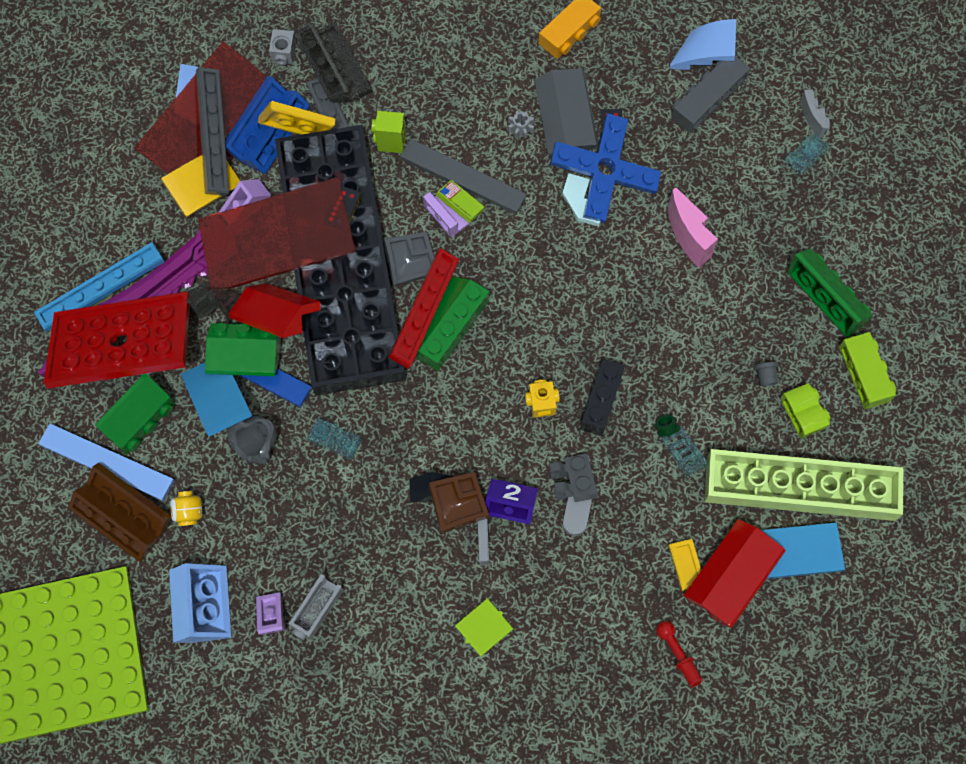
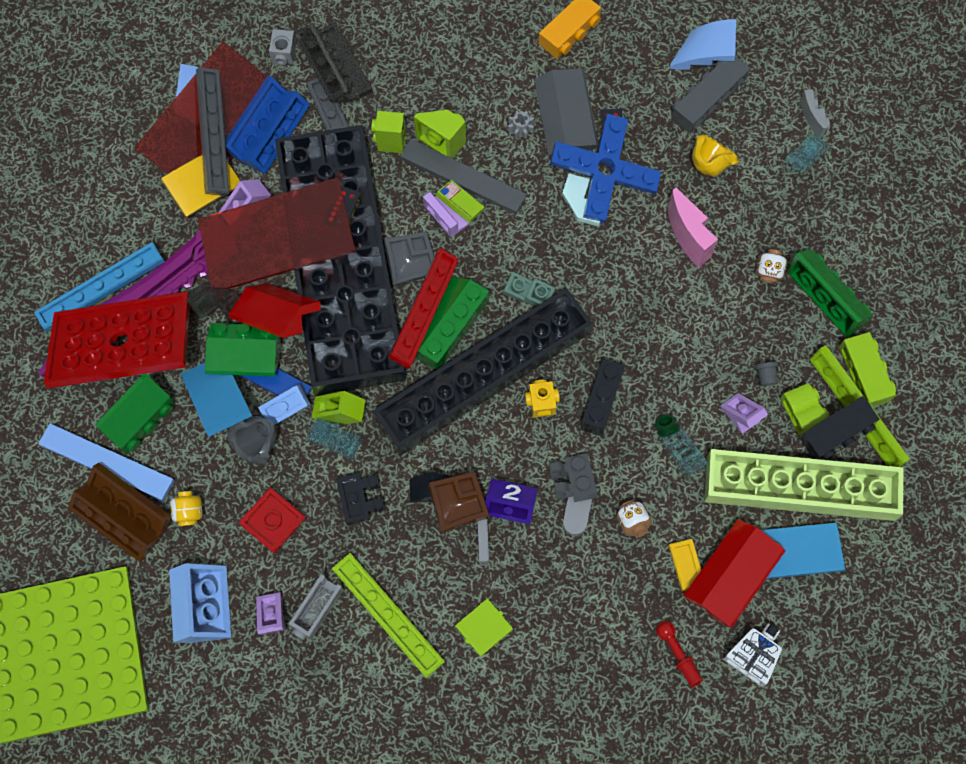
yellow tile [258,101,335,135] -> none
none -> red plate [238,487,306,555]
none -> light blue plate [258,384,311,425]
none -> lime slope [311,391,366,424]
none -> lime tile [332,553,445,679]
none -> black plate [336,473,386,526]
none -> black brick [373,288,593,456]
none -> lime slope [414,110,466,159]
none -> sand green slope [502,272,555,306]
none -> head [616,500,652,537]
none -> yellow hair [692,134,739,177]
none -> lavender slope [720,393,768,434]
none -> white torso [723,623,782,687]
none -> head [755,249,788,284]
none -> black brick [800,396,880,460]
none -> lime tile [809,346,910,467]

